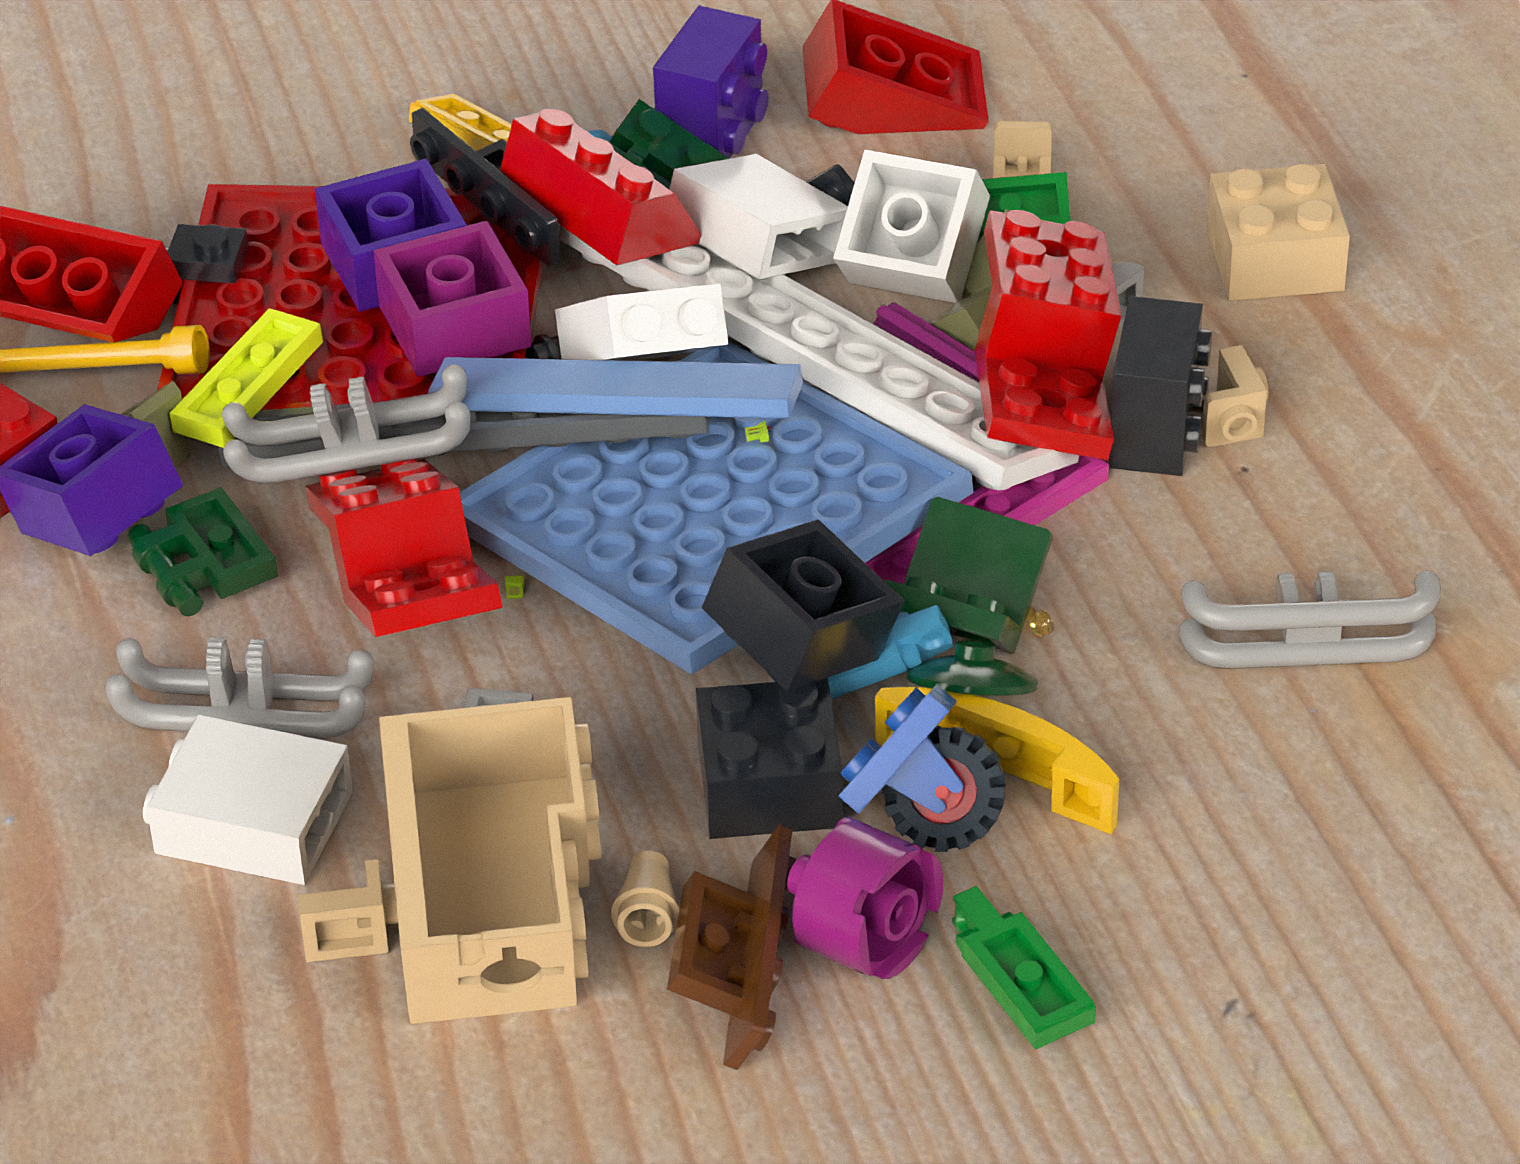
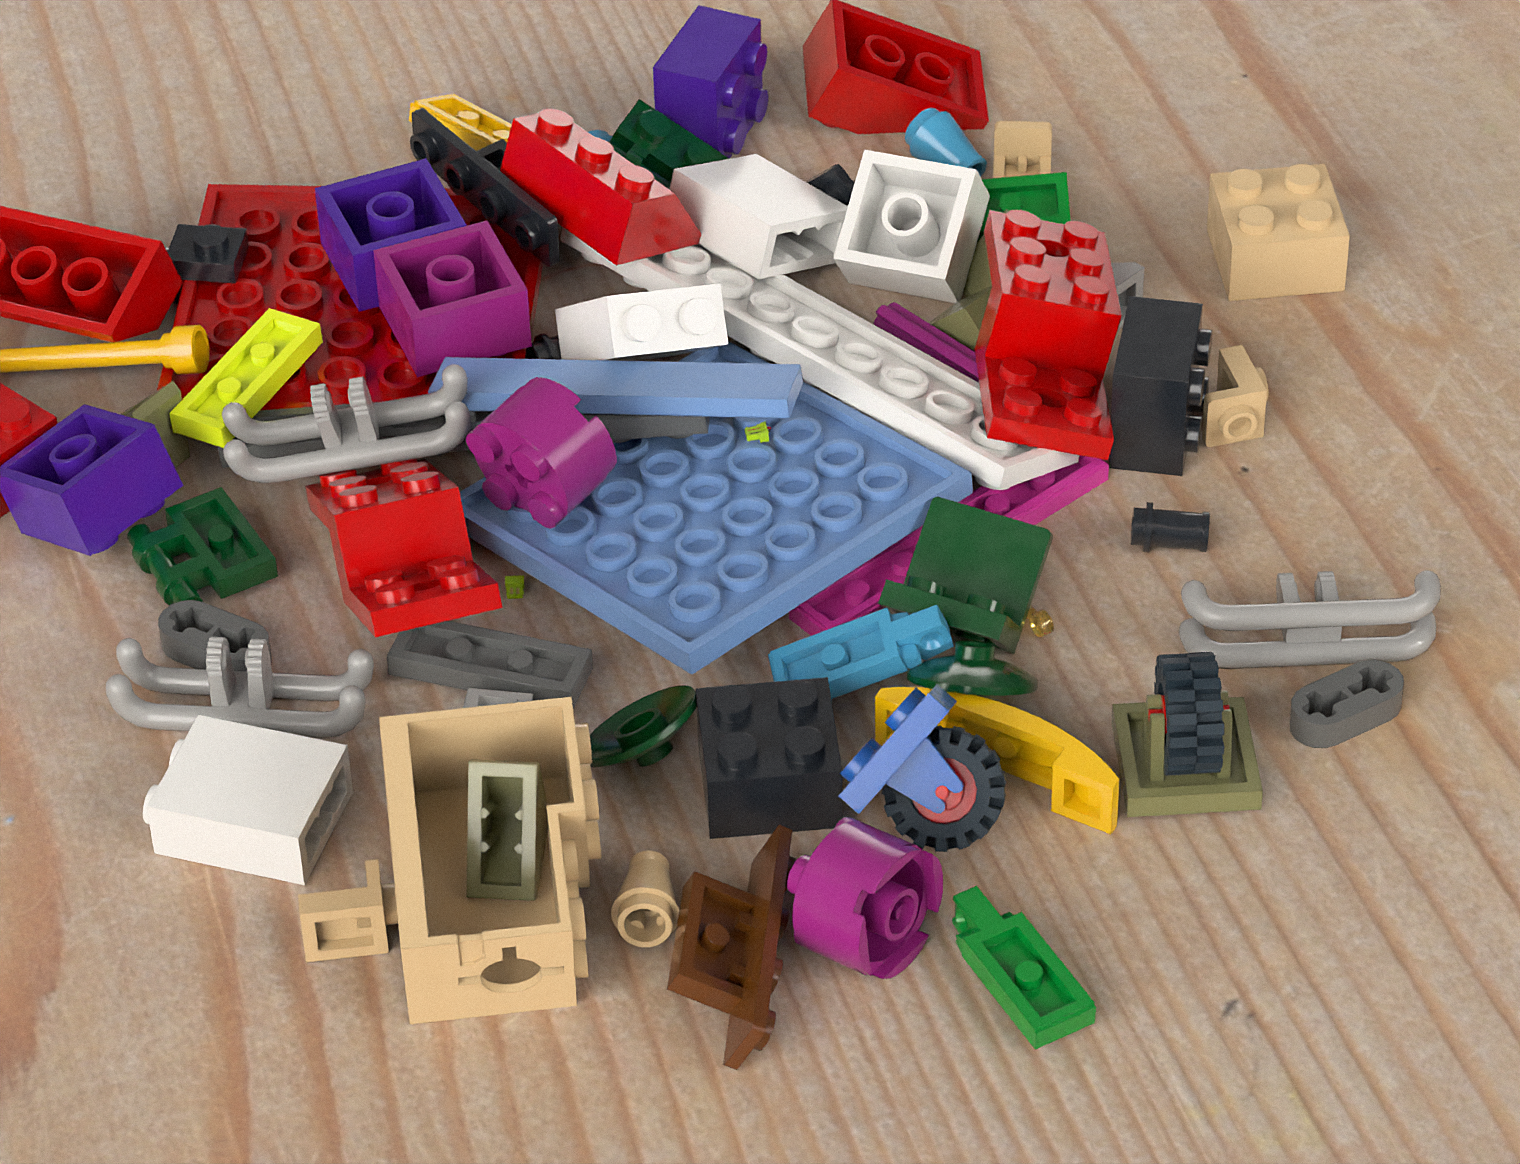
black brick [702,519,905,692] -> none
none -> dark grey beam [158,600,272,671]
none -> dark grey plate [387,621,593,709]
none -> magenta brick [466,377,617,529]
none -> olive slope [467,759,548,901]
none -> dark green dish [590,685,697,767]
none -> dark azure cone [905,108,987,178]
none -> olive plate [1112,652,1263,817]
none -> black pin [1131,502,1210,553]
none -> dark grey beam [1289,660,1404,748]

